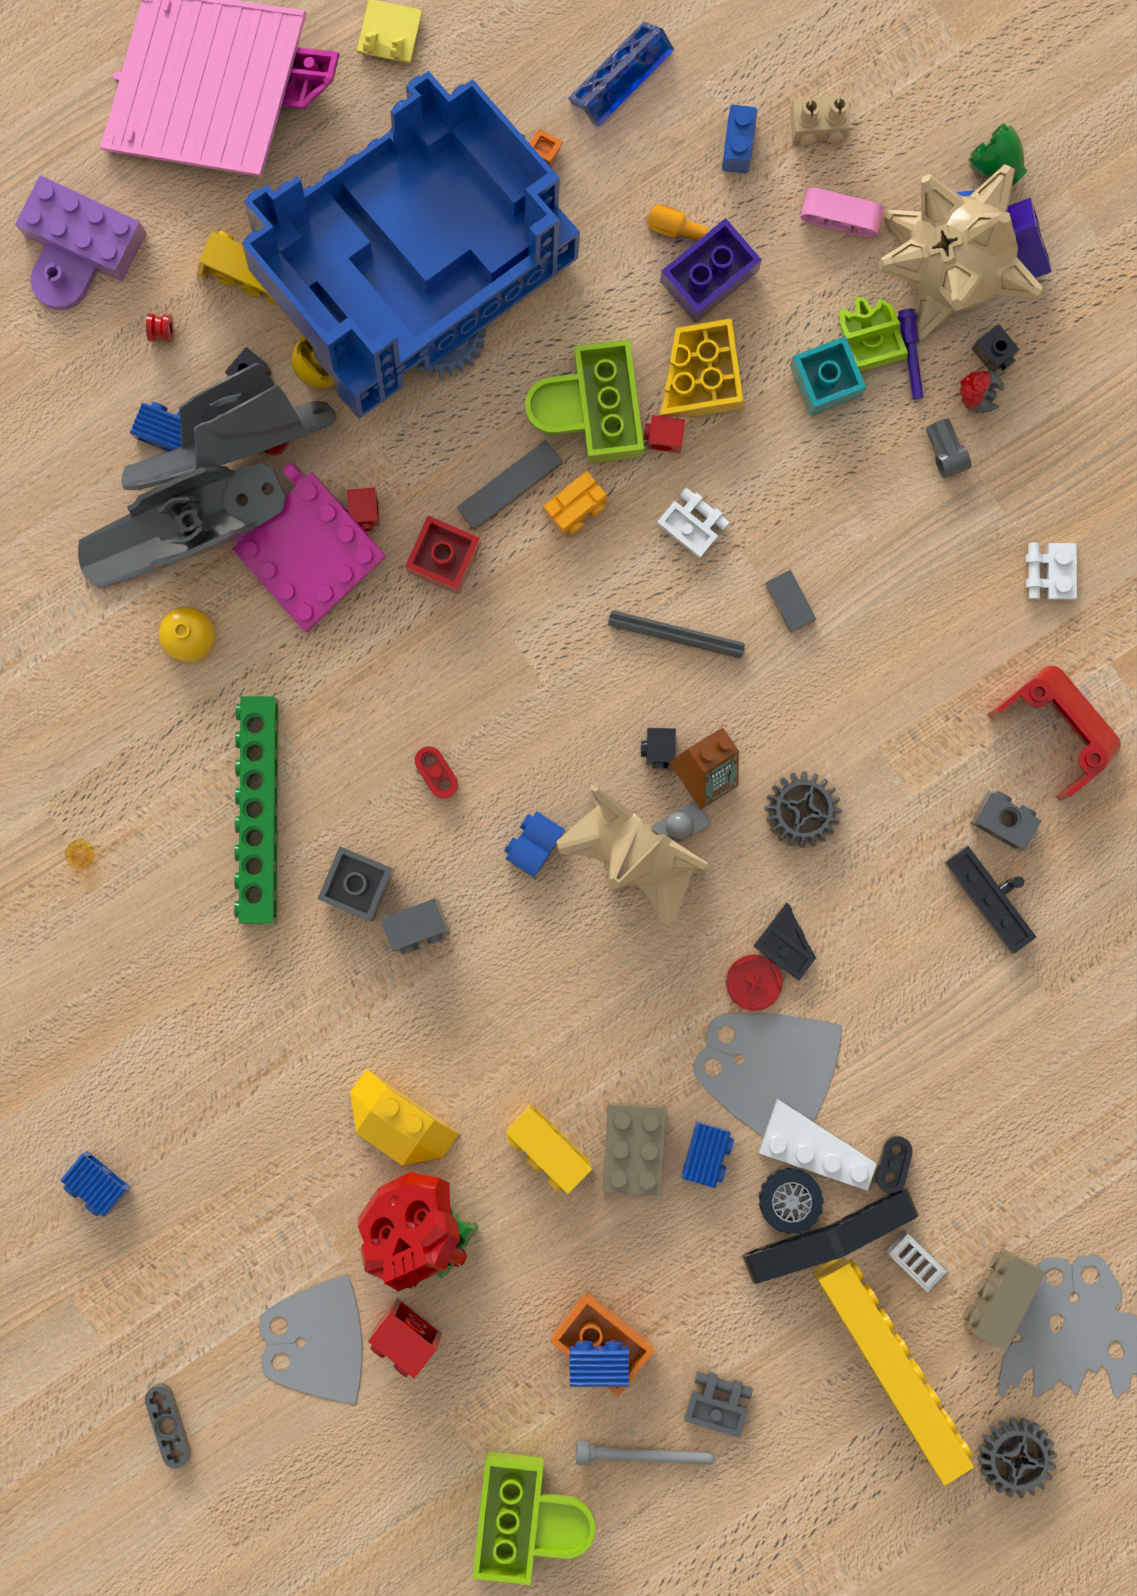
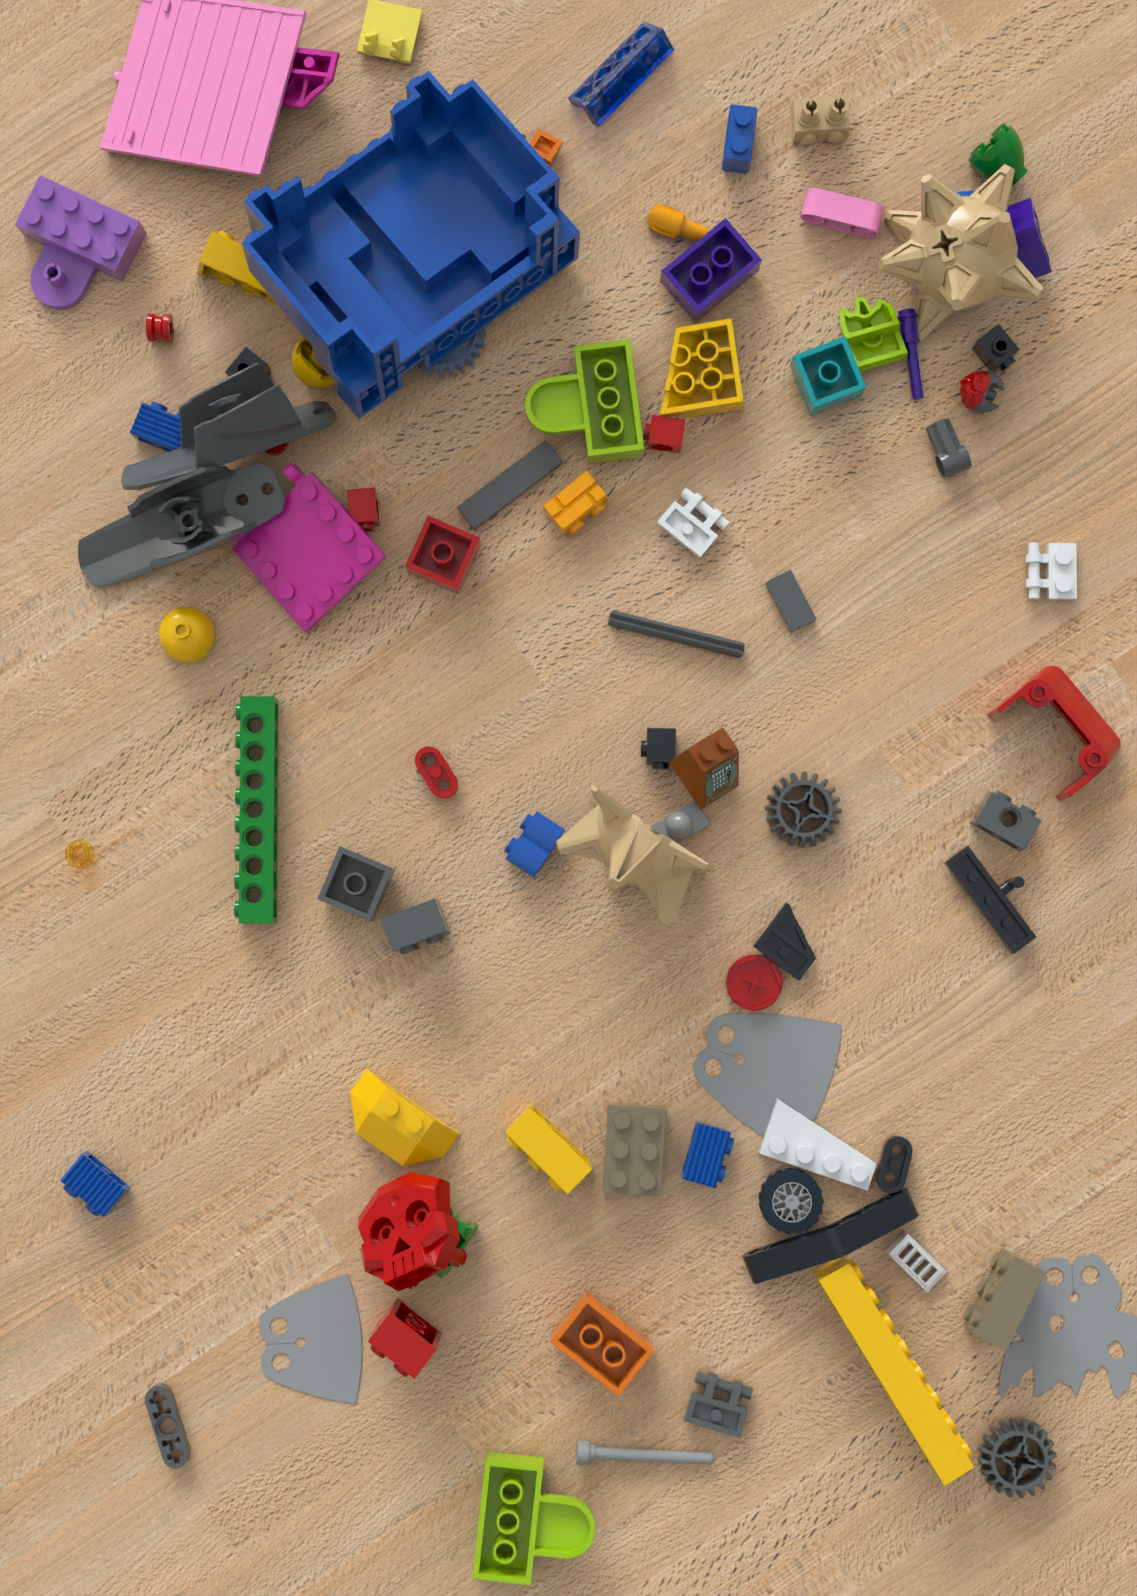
blue brick [570,1341,629,1387] -> none

